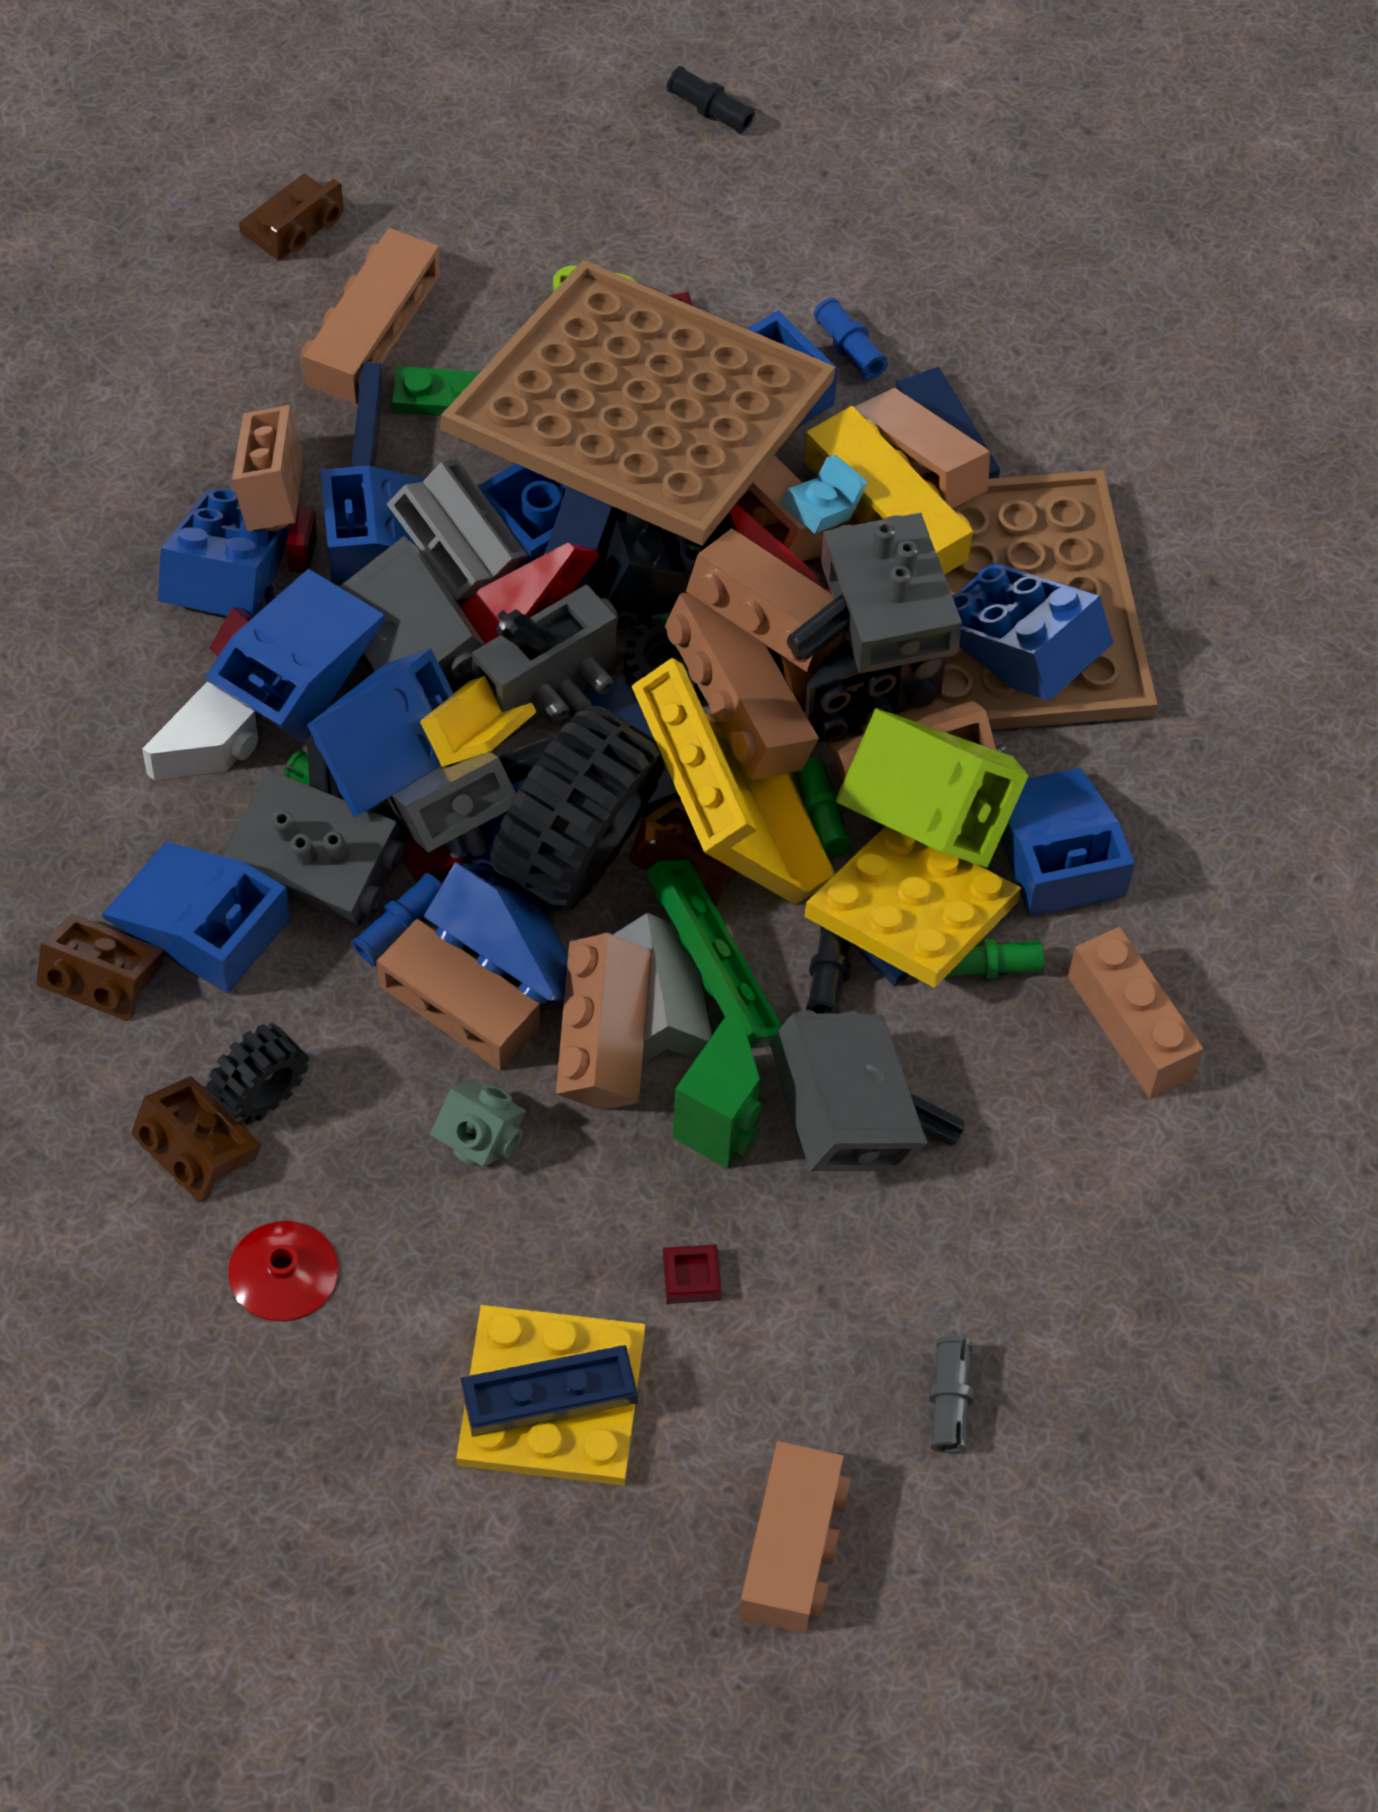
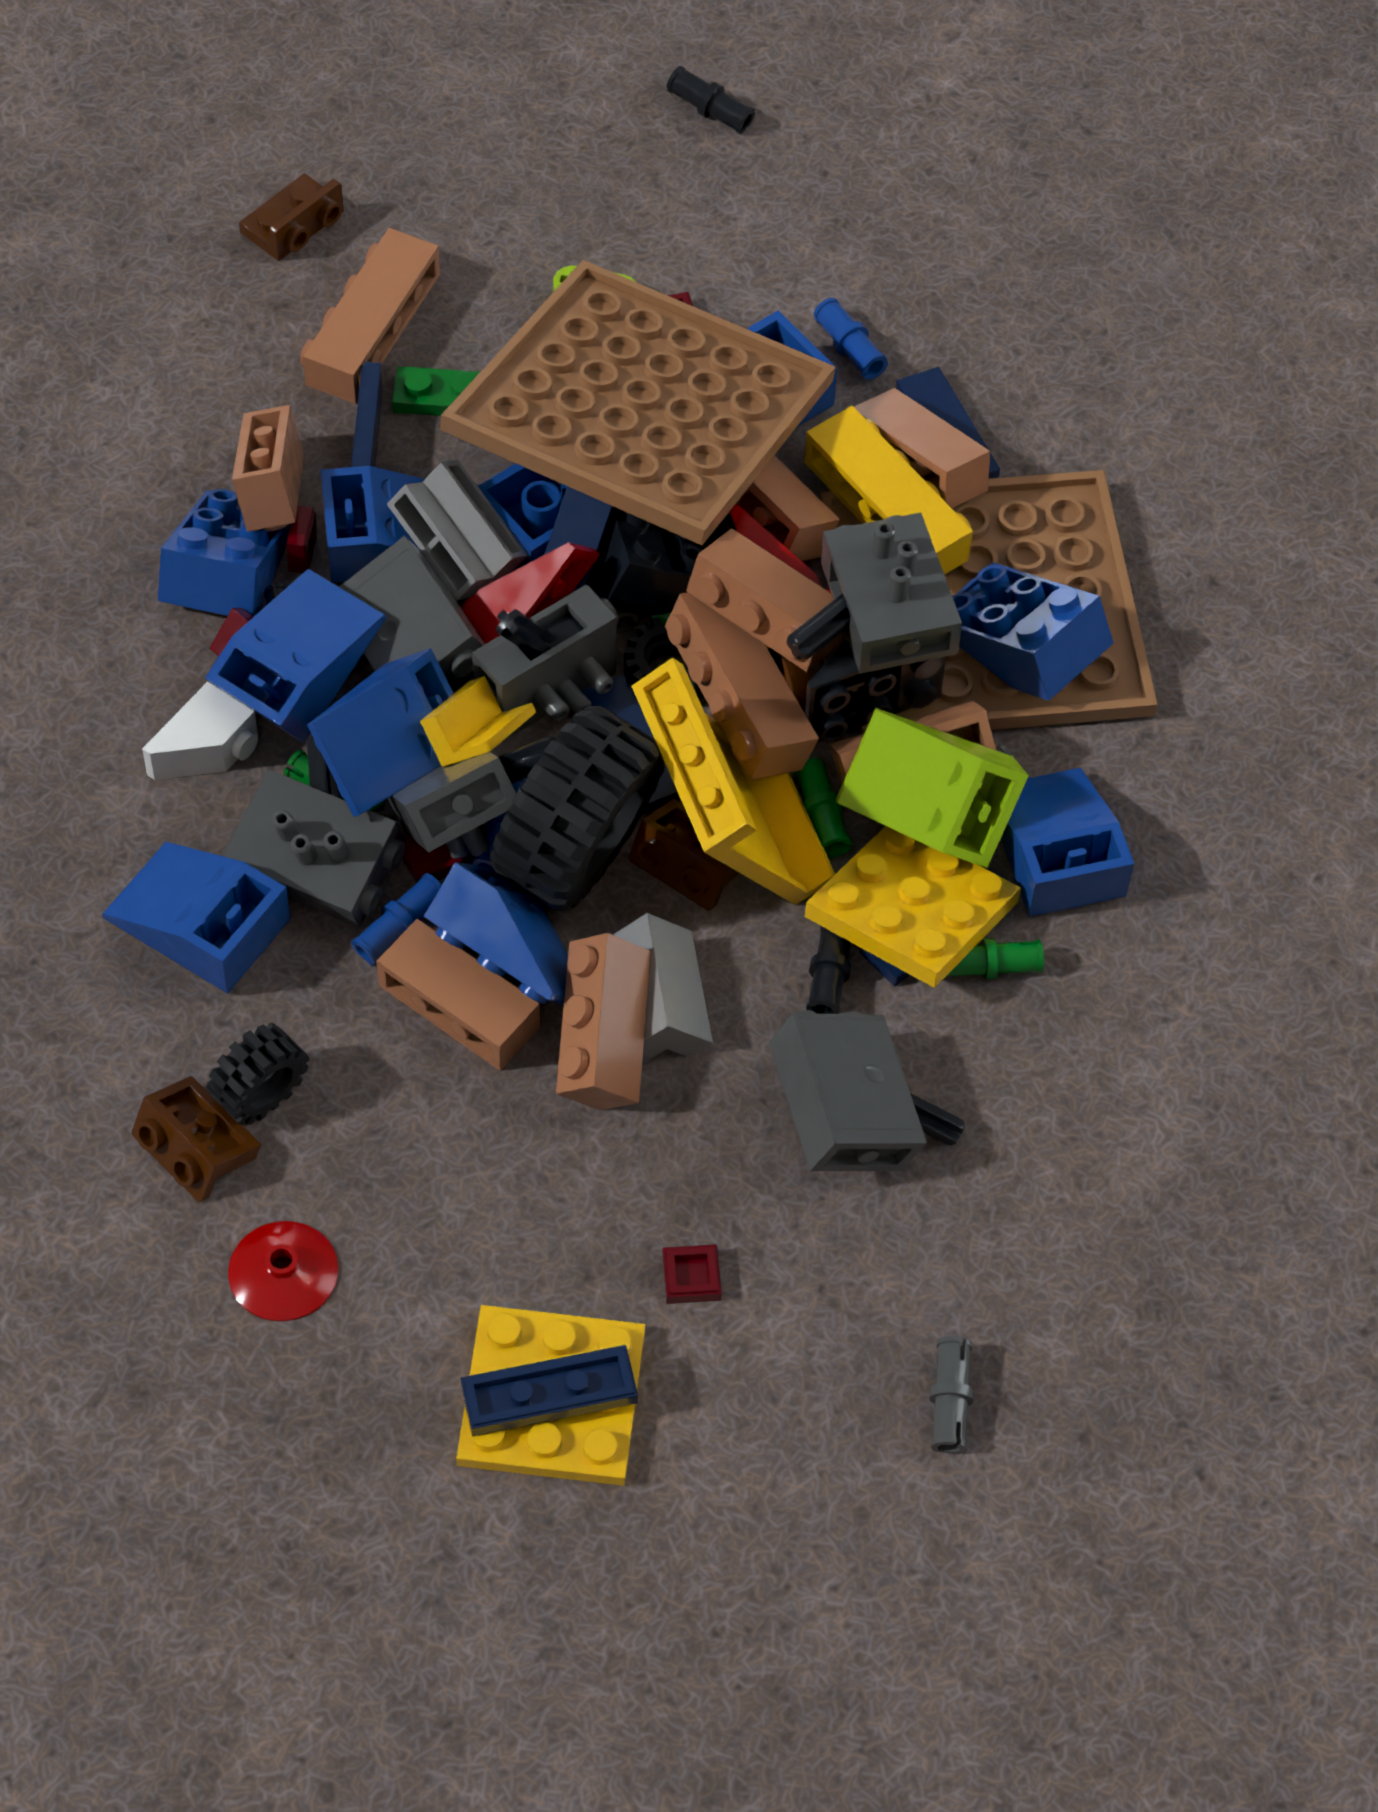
reddish brown bracket [36,913,164,1021] -> none
sand green brick [430,1079,526,1167] -> none
green plate [645,860,782,1049] -> none
green slope [673,1008,762,1169] -> none
nougat brick [739,1441,851,1634] -> none
medium azure bracket [780,455,867,534] -> none
nougat brick [1068,926,1203,1099] -> none

